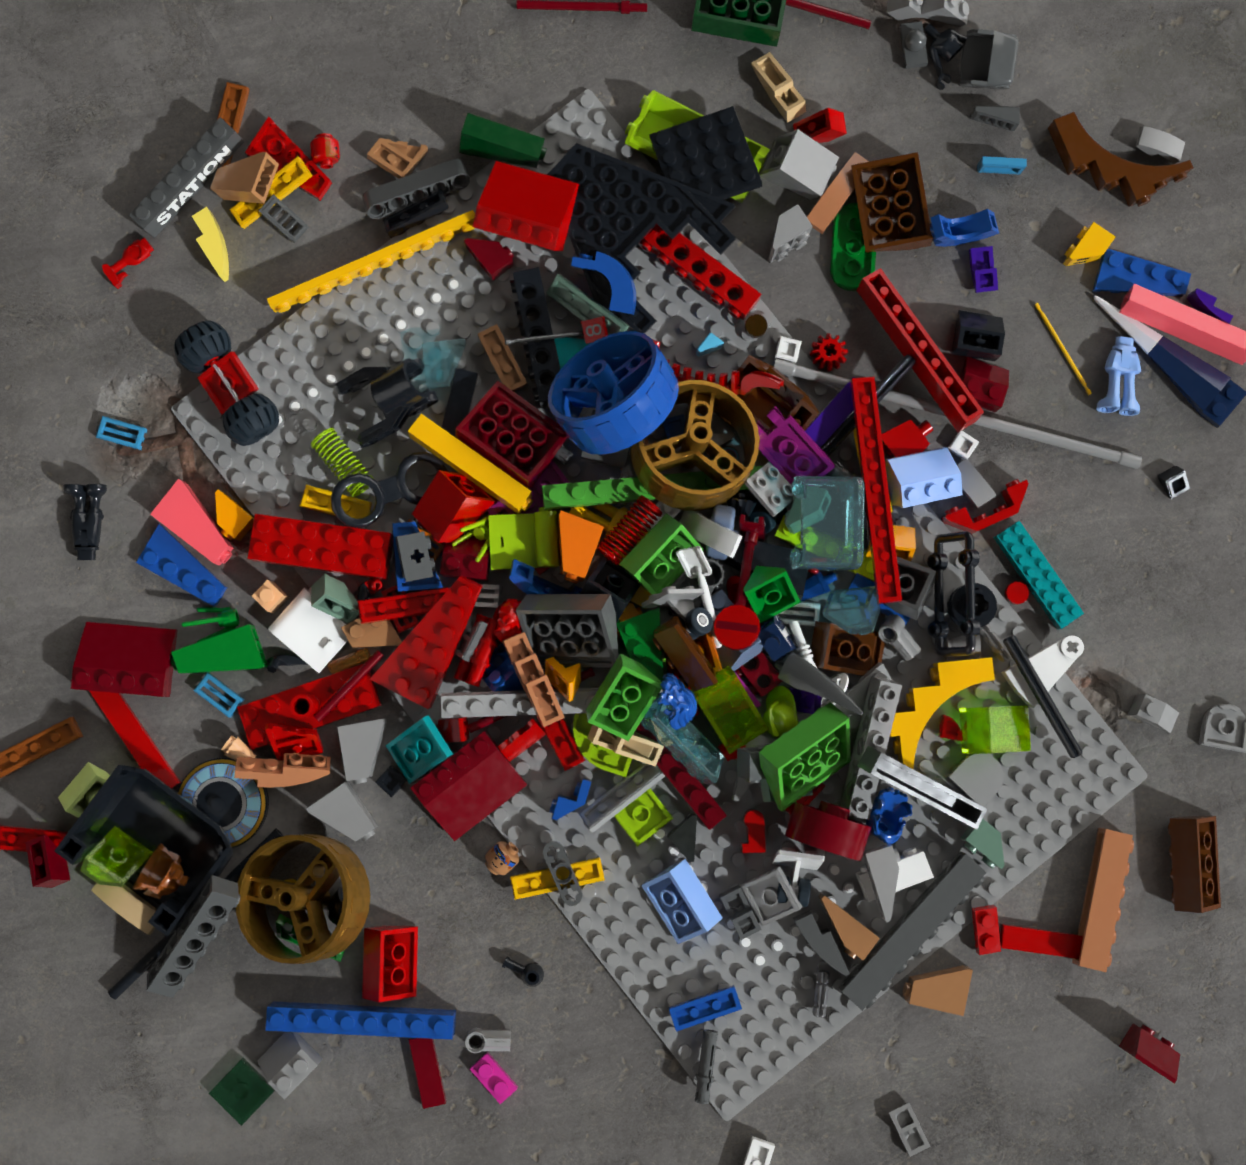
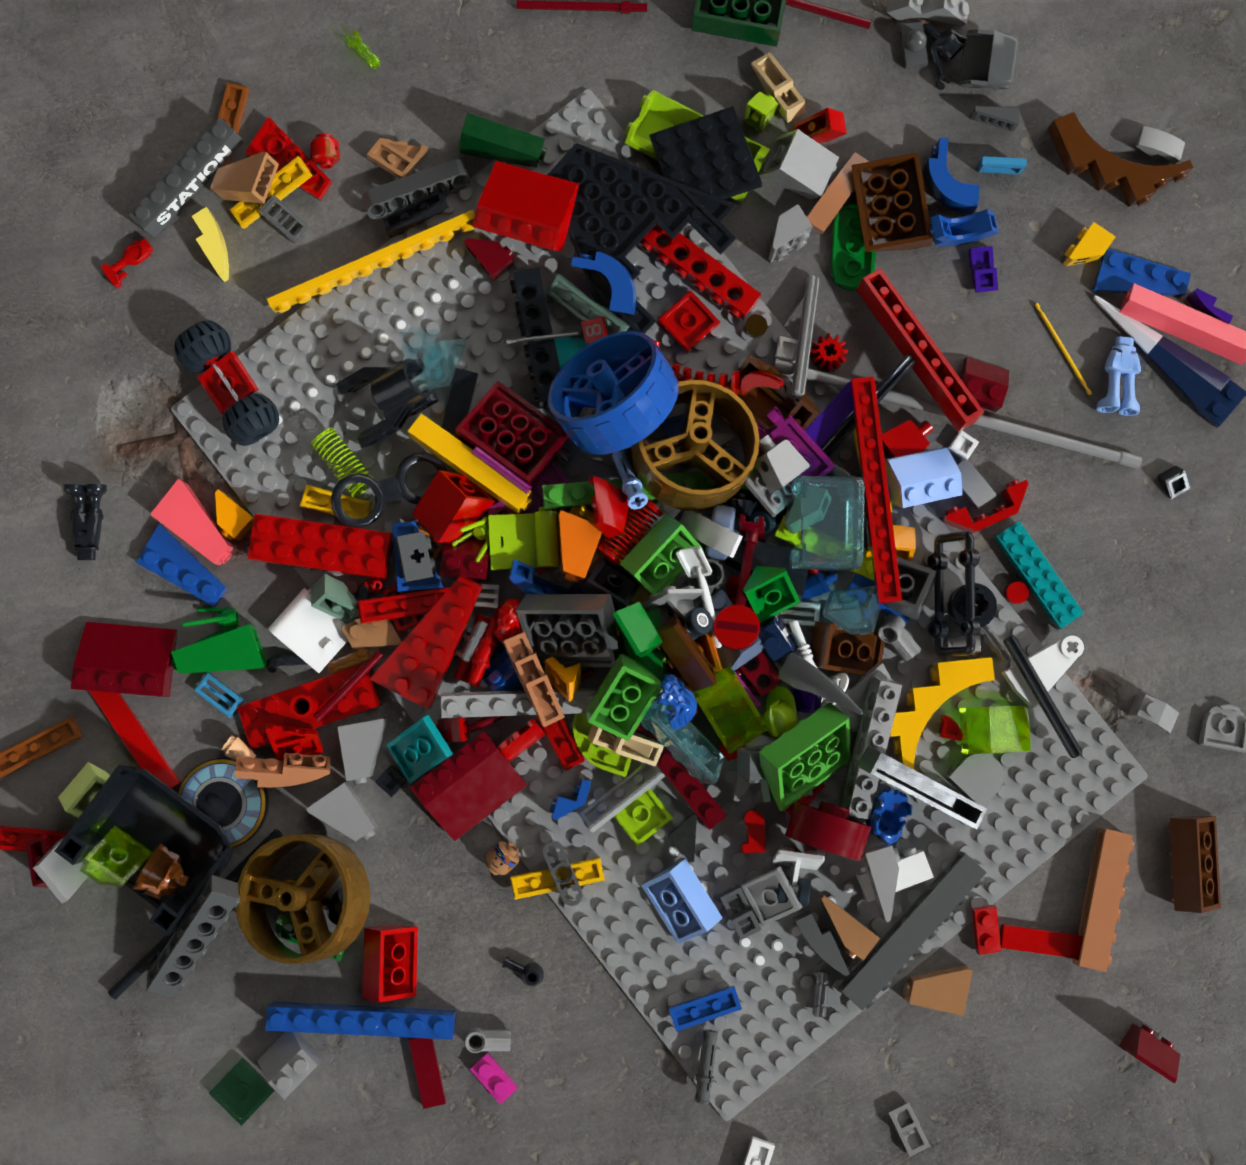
tan slope [91,872,157,935] -> none
dark azure tile [96,416,148,450] -> none
light nougat brick [252,580,289,613] -> none
medium nougat plate [477,324,528,392] -> none
medium azure slope [696,333,724,357] -> none
black slope [951,310,1005,361] -> none
sand green slope [960,819,1005,869] -> none
none -> light grey tile [33,839,91,904]
none -> clear neon green piece [346,30,380,69]
none -> magenta bar [472,446,532,494]
none -> red slope [589,476,629,538]
none -> light blue pin [612,450,648,509]
none -> green slope [613,602,663,658]
none -> red tile [657,290,720,353]
none -> lime slope [744,91,778,133]
none -> torso [755,435,810,494]
none -> light grey axle [791,275,819,397]
none -> blue arch [924,138,980,214]

